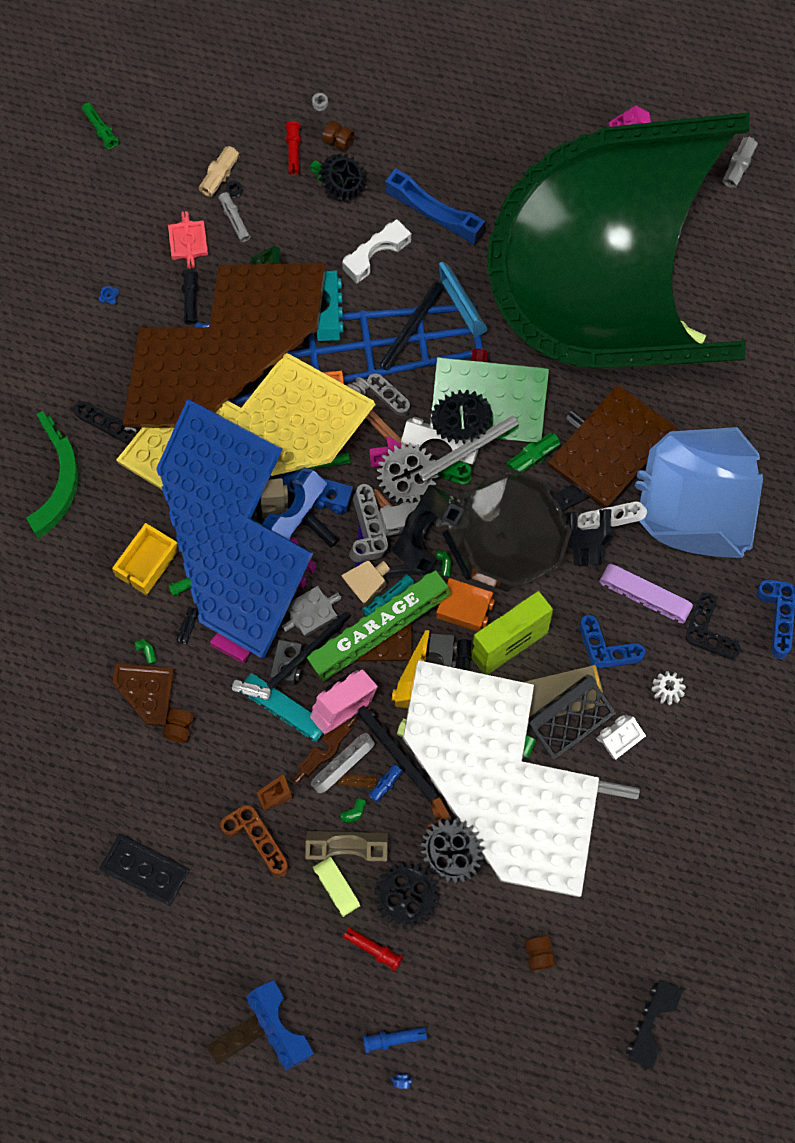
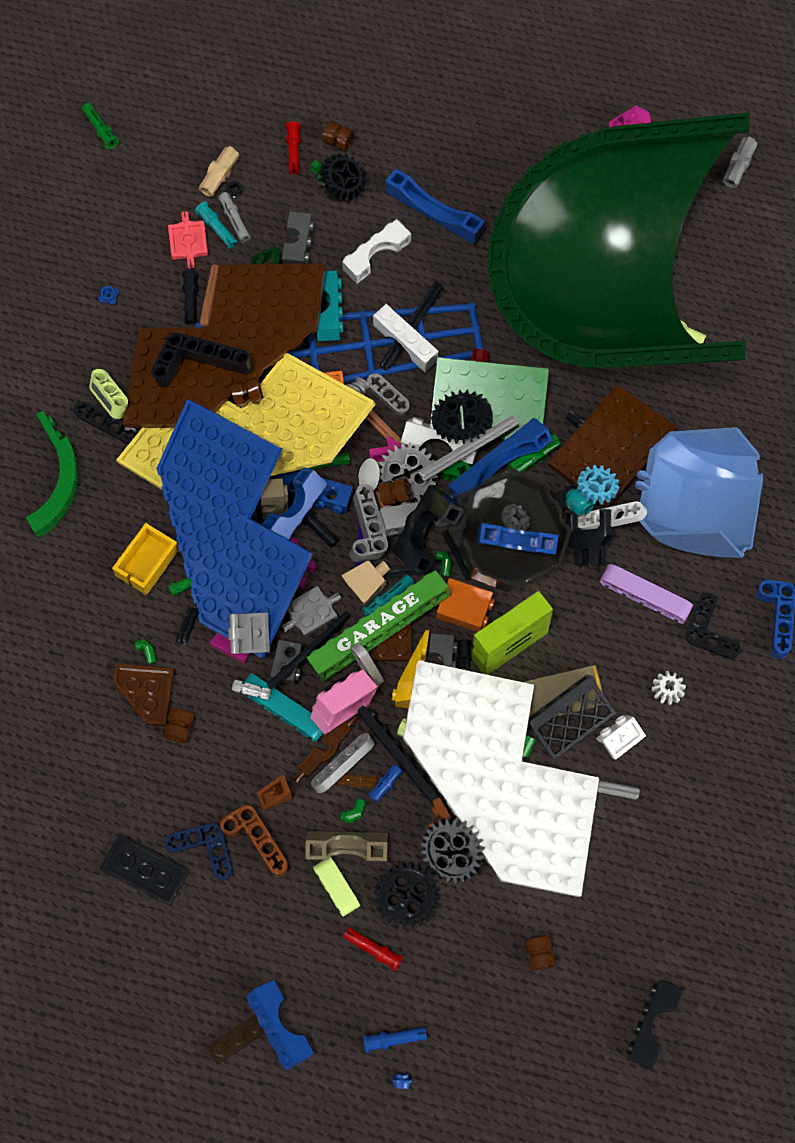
light grey bush [312,93,328,111] -> none
dark azure slope [439,262,488,337] -> none
blue beam [579,615,646,668] -> none
none -> yellowish green beam [89,369,128,419]
none -> black beam [151,332,254,387]
none -> dark blue beam [165,823,232,881]
none -> teal pin [195,201,238,249]
none -> nougat axle [200,264,219,327]
none -> light grey plate [228,613,270,654]
none -> reddish brown wheel [231,377,263,407]
none -> dark grey arch [282,212,314,264]
none -> light grey beam [350,642,384,688]
none -> white sticker [358,458,380,491]
none -> white arch [373,304,438,372]
none -> reddish brown wheel [378,477,412,506]
none -> blue arch [448,418,552,509]
none -> blue arch [476,523,558,555]
none -> dark grey gear [502,503,530,531]
none -> teal head [565,488,594,516]
none -> medium azure gear [577,465,619,505]

